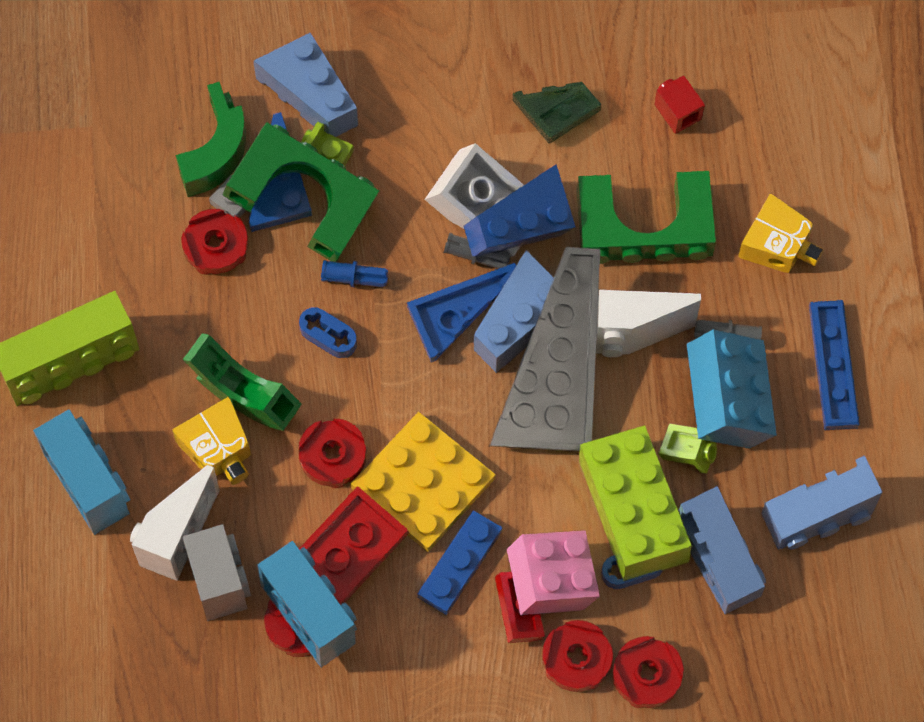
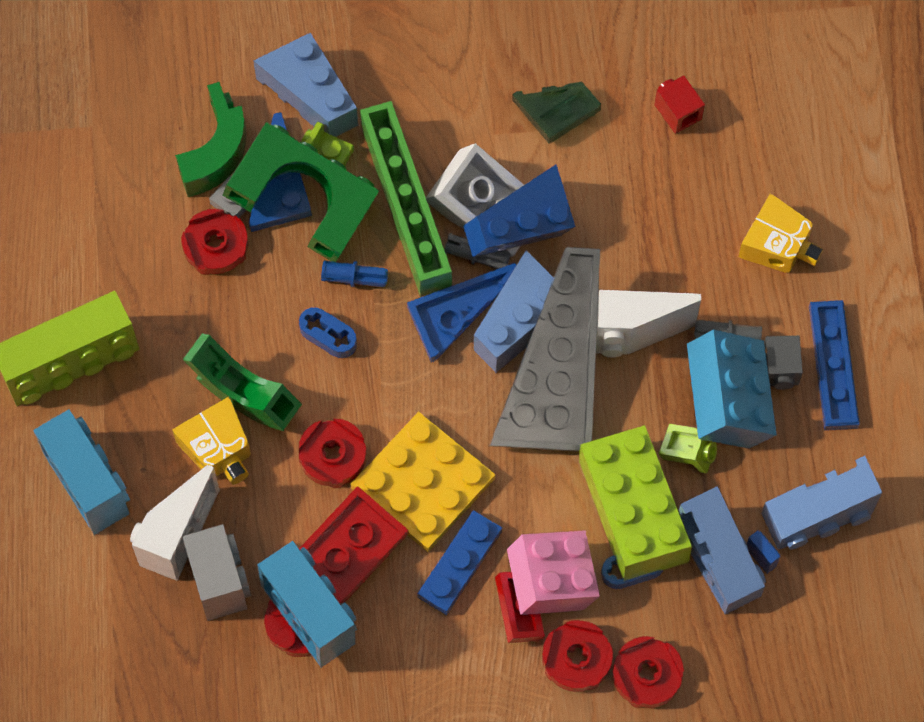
green arch [577,171,716,264] -> none
none -> bright green brick [360,101,452,297]
none -> blue tile [747,530,780,574]
none -> dark grey brick [764,335,803,390]

